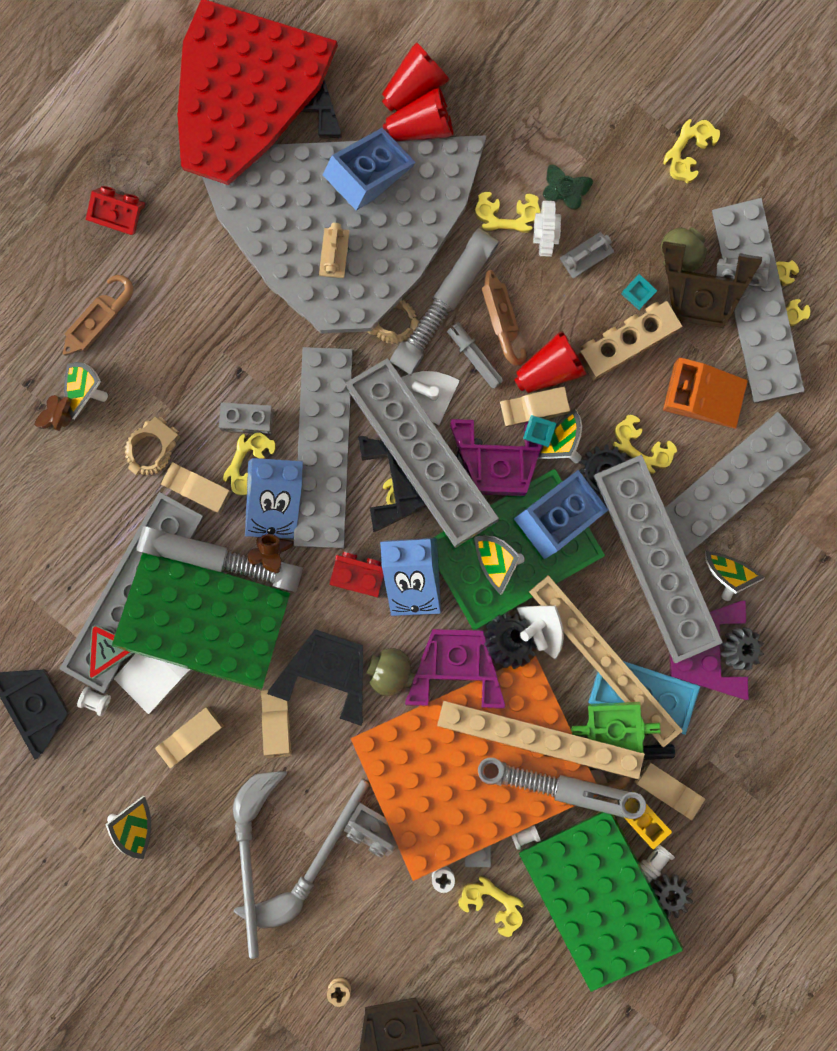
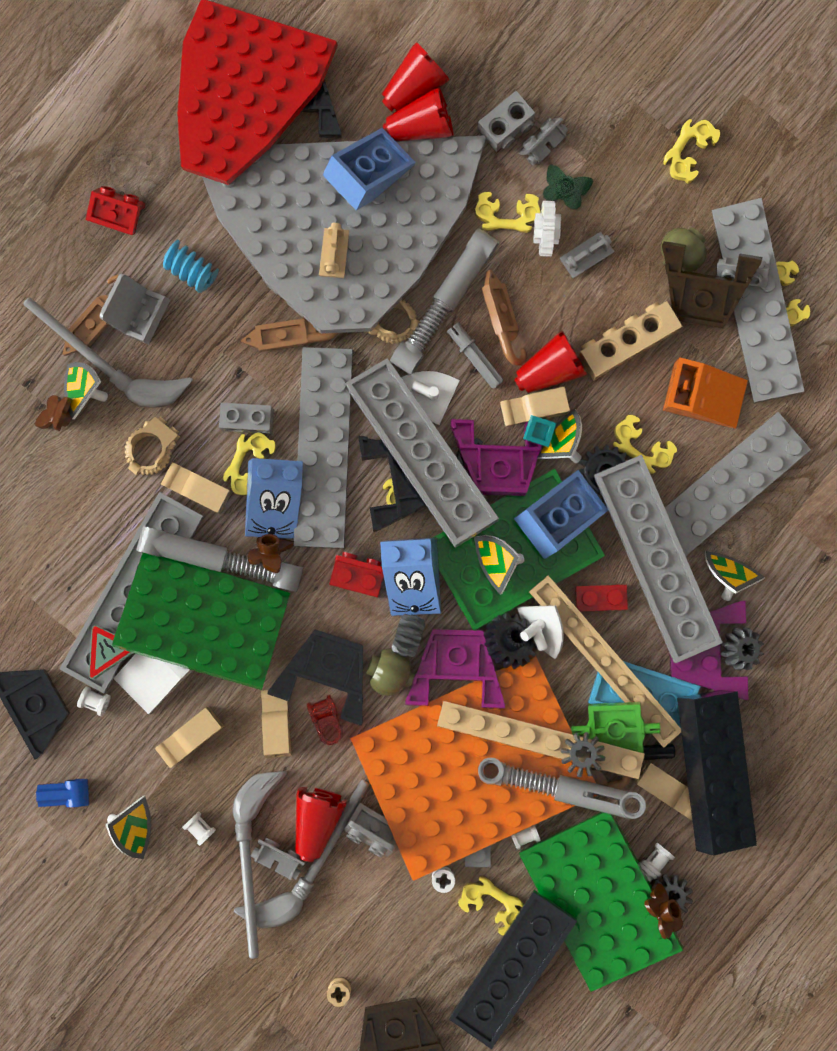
teal plate [621,274,657,310] -> none
yellow brick [623,790,672,850] -> none
none -> light grey piece [24,298,193,408]
none -> blue piece [36,779,89,807]
none -> light grey bracket [99,274,170,345]
none -> medium azure piece [163,240,219,293]
none -> white bush [182,811,216,846]
none -> medium nougat plate [241,318,338,352]
none -> light grey hinge [251,838,305,880]
none -> red cone [295,787,347,862]
none -> clear red piece [306,694,343,745]
none -> dark grey gear [392,614,425,657]
none -> black plate [449,890,577,1049]
none -> light grey brick [477,91,535,152]
none -> light grey hinge [519,118,568,166]
none -> dark grey gear [561,732,606,777]
none -> red plate [575,584,628,612]
none -> reddish brown animal [644,883,683,939]
none -> black brick [677,690,757,856]

